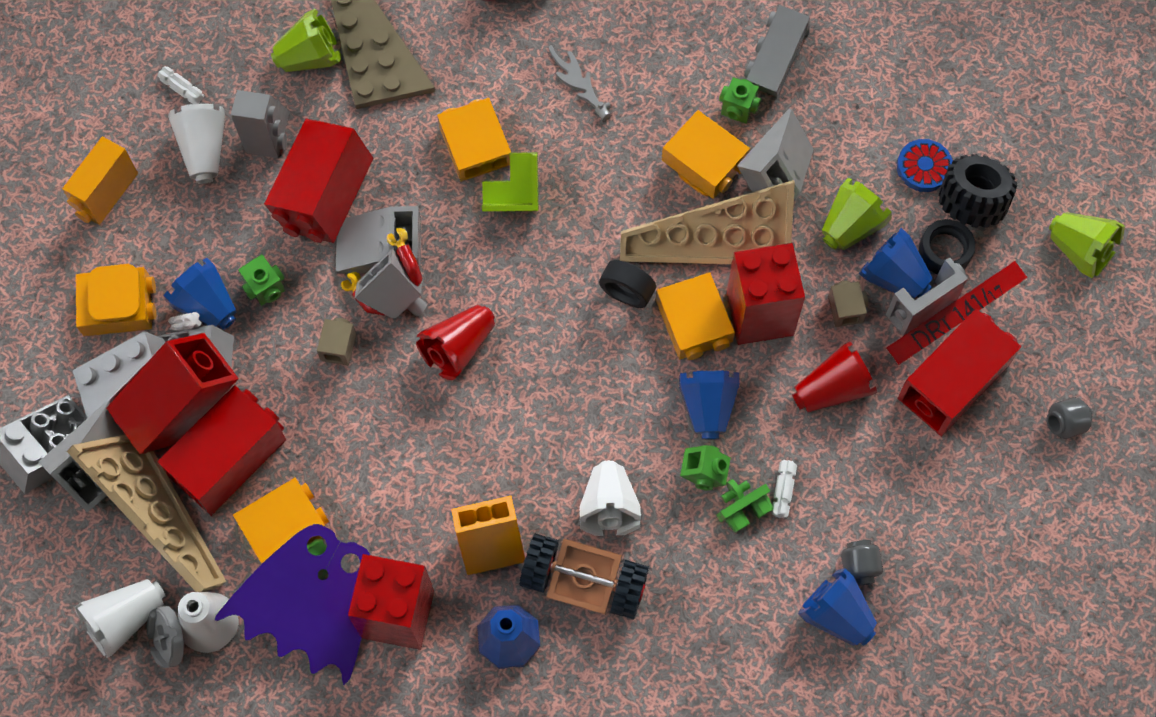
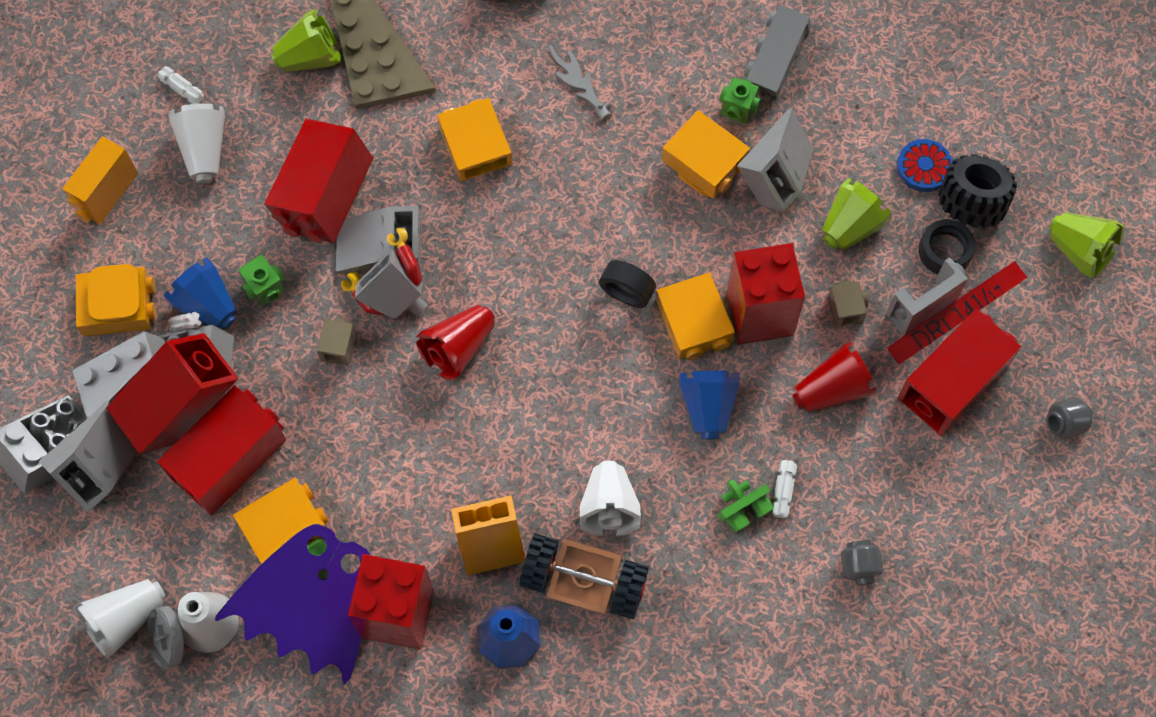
tan wing [67,435,226,592] -> none
light grey wedge [231,90,290,158] -> none
lime panel [482,152,539,212] -> none
tan wing [620,180,795,264] -> none
bright green brick [680,445,731,491] -> none
blue cone [798,568,877,646] -> none
blue cone [859,228,933,299] -> none

